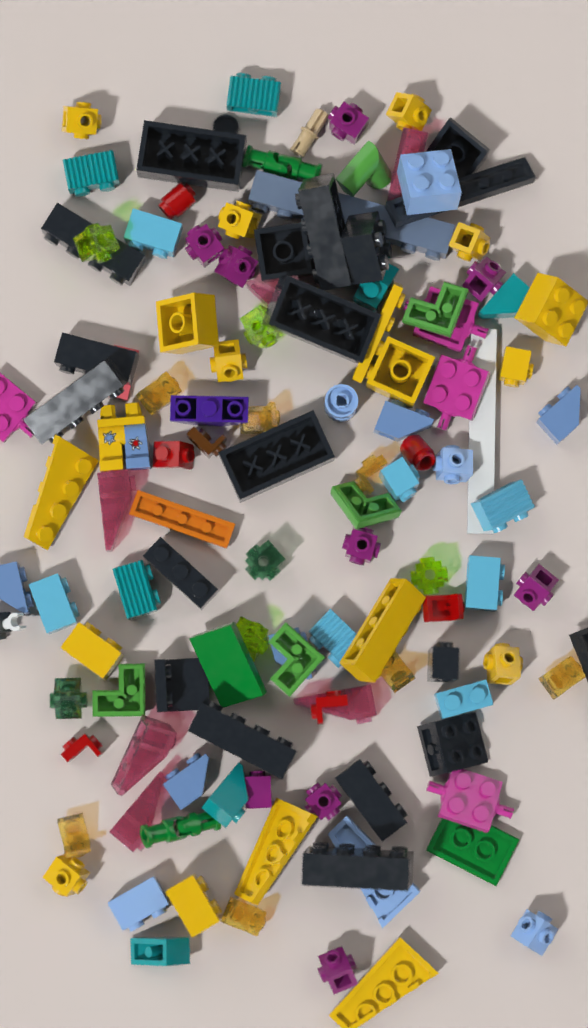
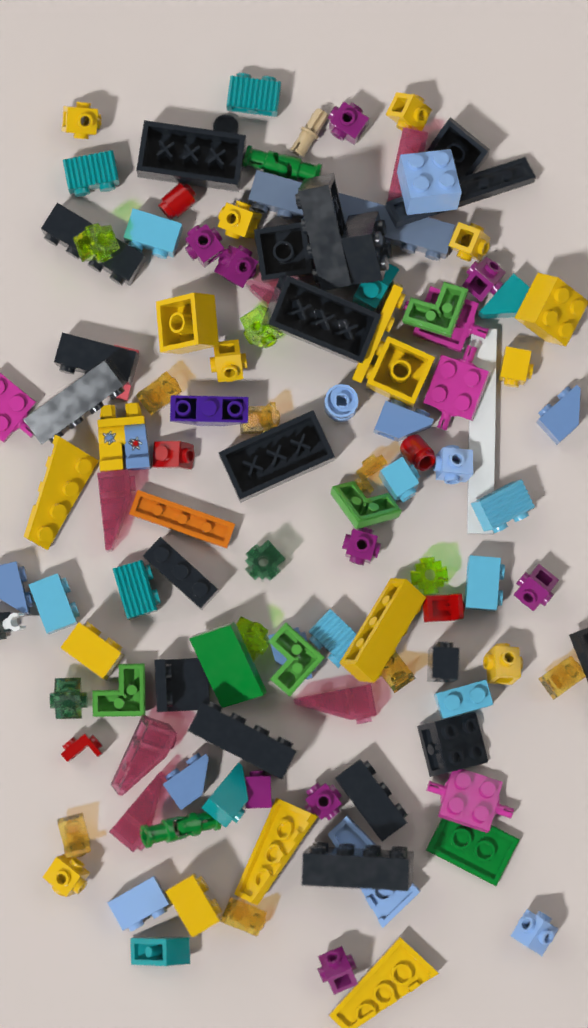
reddish brown bracket [186,426,227,459] -> none
red bracket [311,690,348,724] -> none
bright green brick [336,141,392,197] -> none

